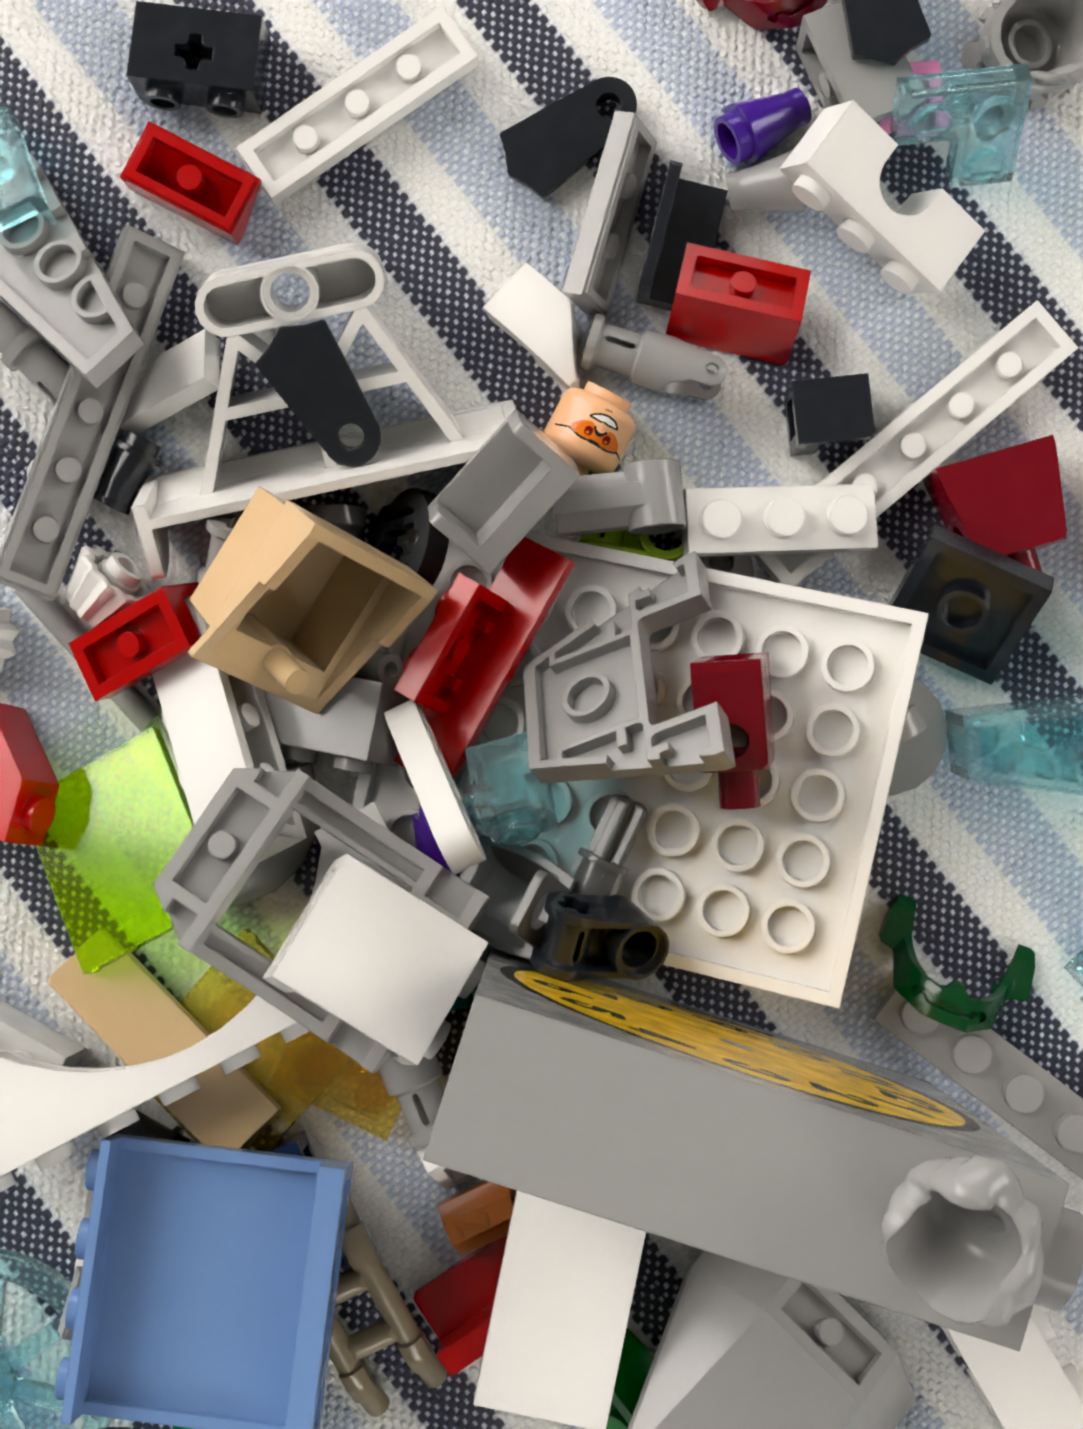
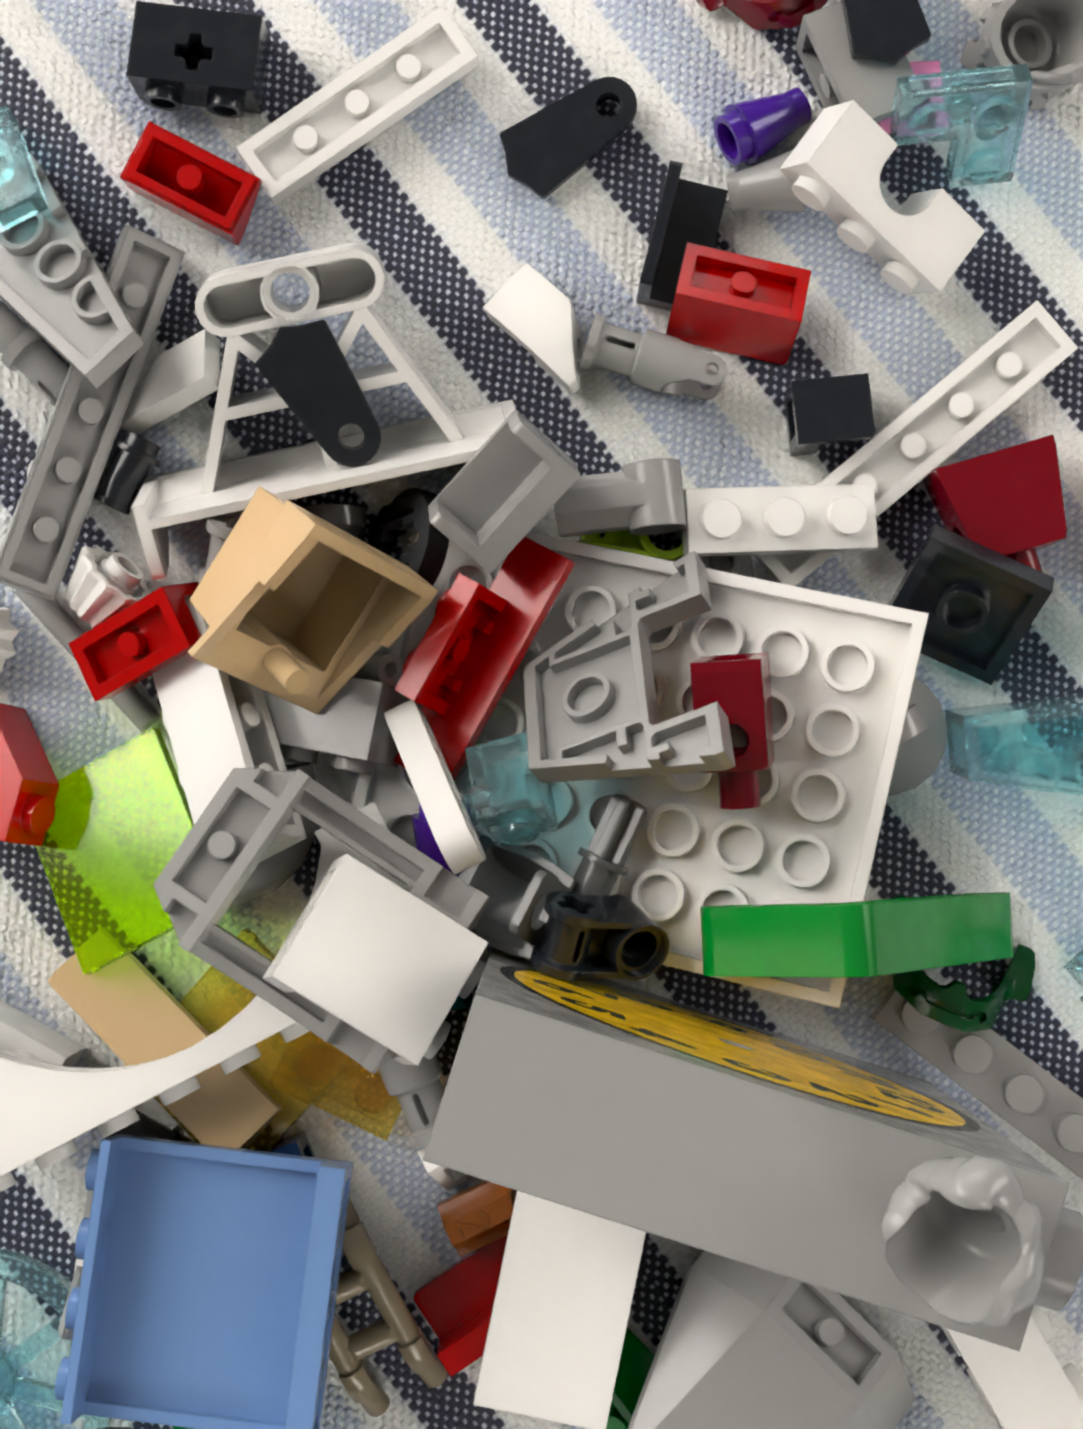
light nougat head [543,381,637,476] -> none
light grey tile [562,110,657,316] -> none
none -> green beam [700,892,1014,978]

